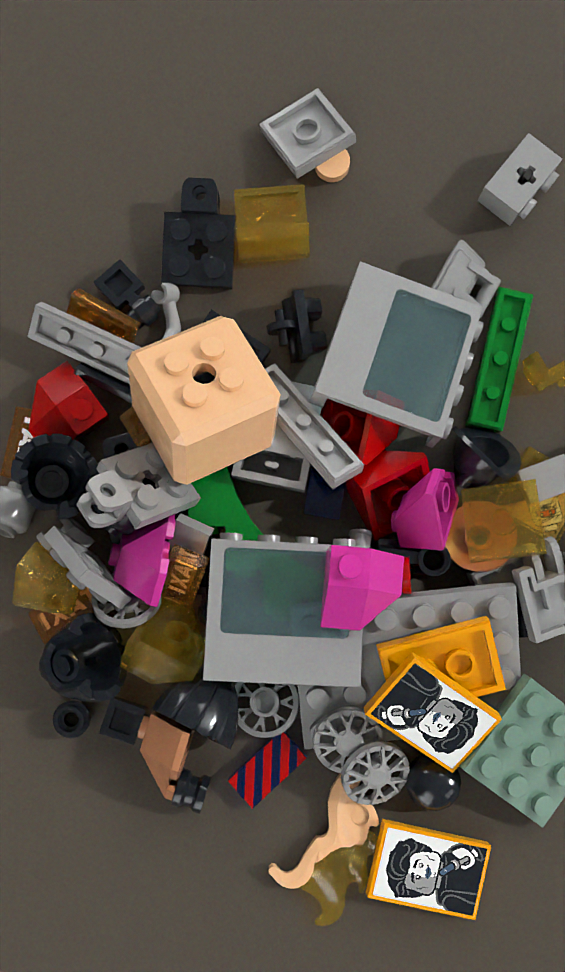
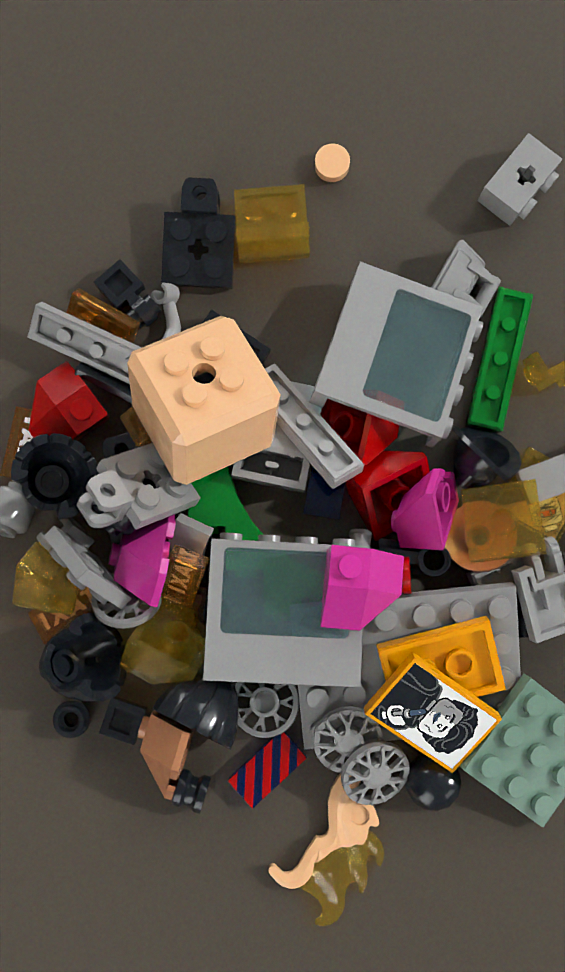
light grey tile [259,88,356,179] -> none
black hips [266,290,328,363] -> none
tile [365,819,491,920] -> none

